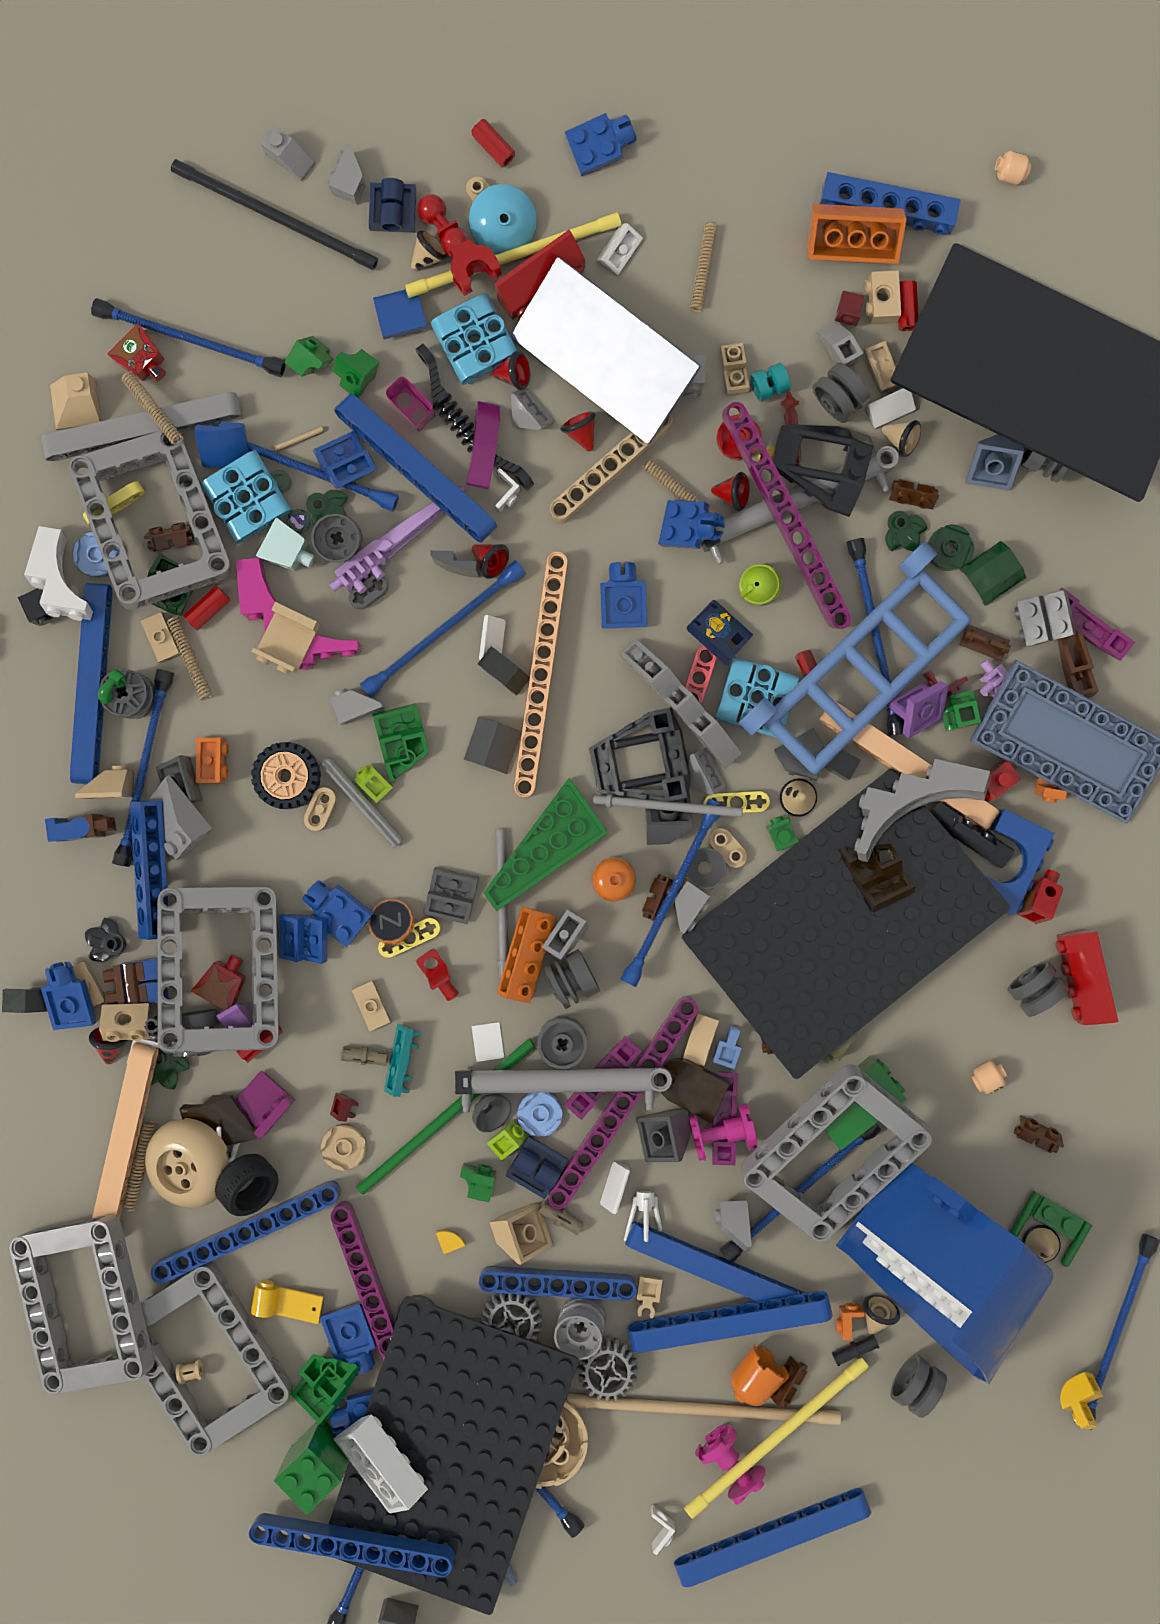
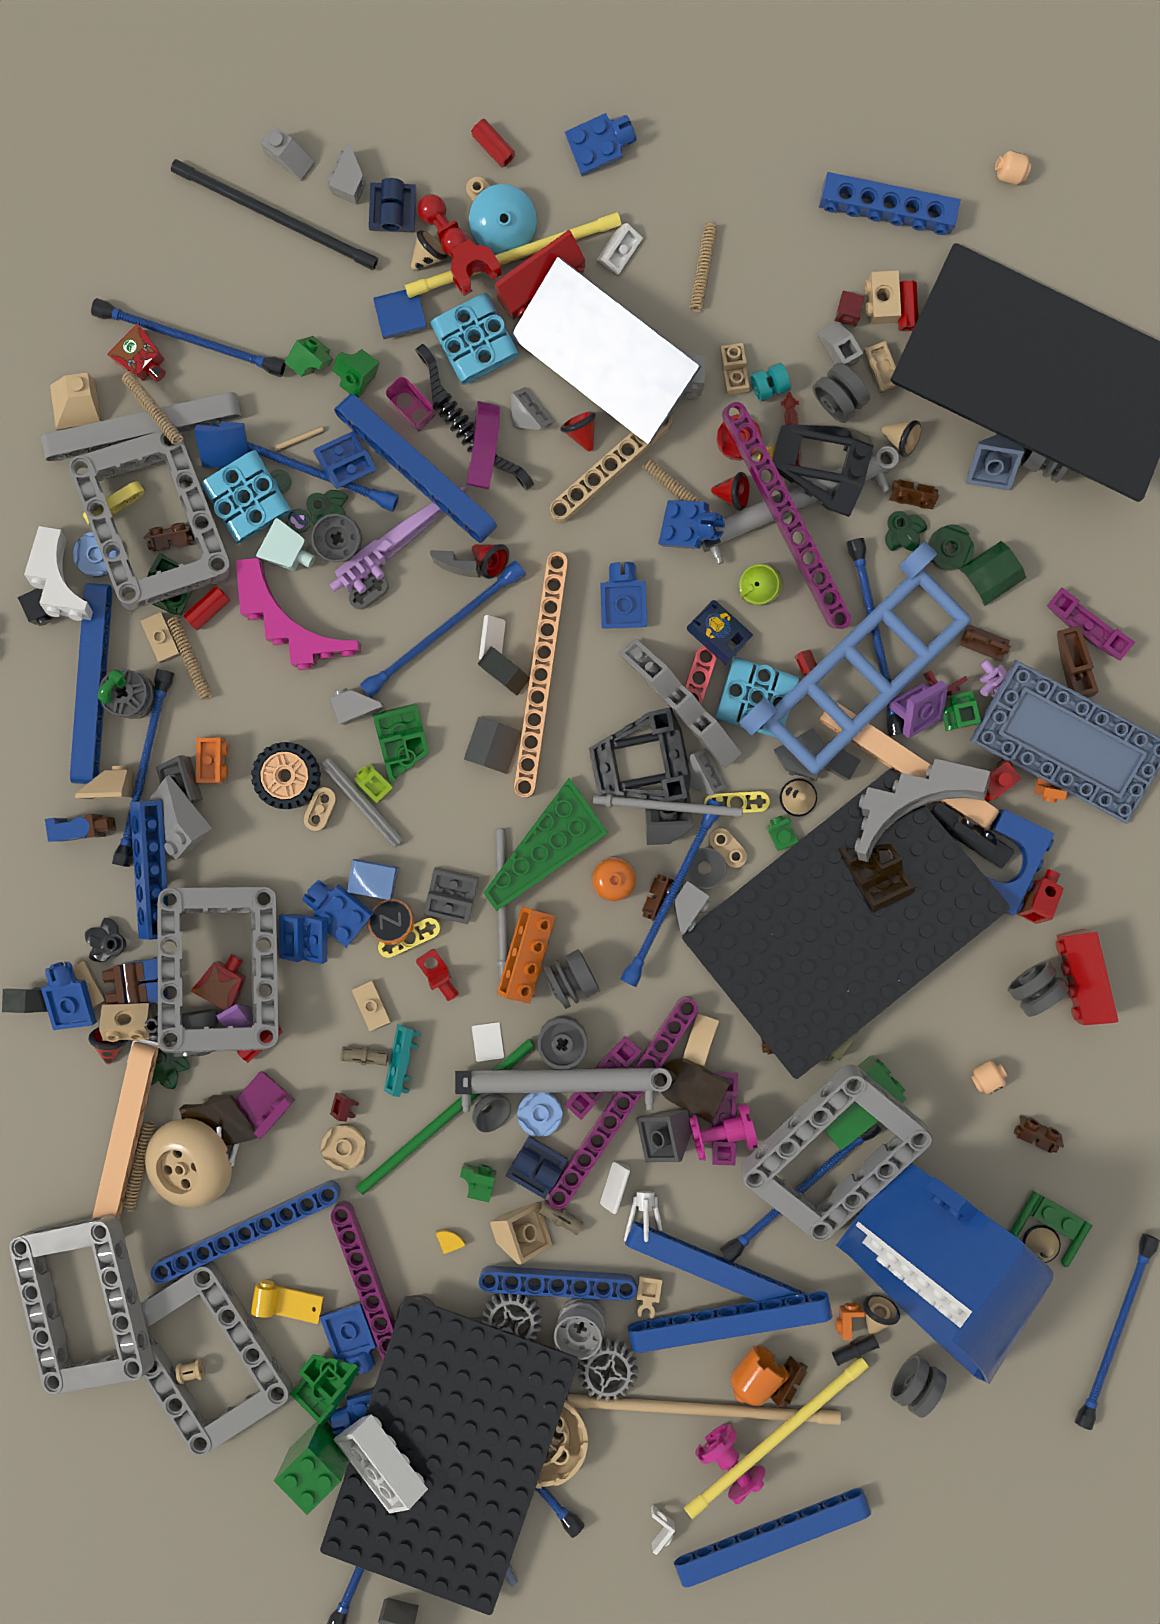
black tyre [215,1154,279,1216] -> none
blue beam [249,1513,455,1577] -> none
tan panel [251,602,320,675] -> none
lime bracket [487,1120,527,1160] -> none
red hat [492,351,531,390] -> none
white bracket [495,468,520,513] -> none
light grey slope [542,909,588,960] -> none
medium blue plate [712,1026,742,1069] -> none
light grey slope [715,1200,752,1252] -> none
orange brick [806,204,906,264] -> none
white slope [865,389,916,429] -> none
plate [1015,590,1077,646] -> none
yellow brick [1060,1372,1103,1430] -> none
none -> medium blue piece [347,859,400,900]

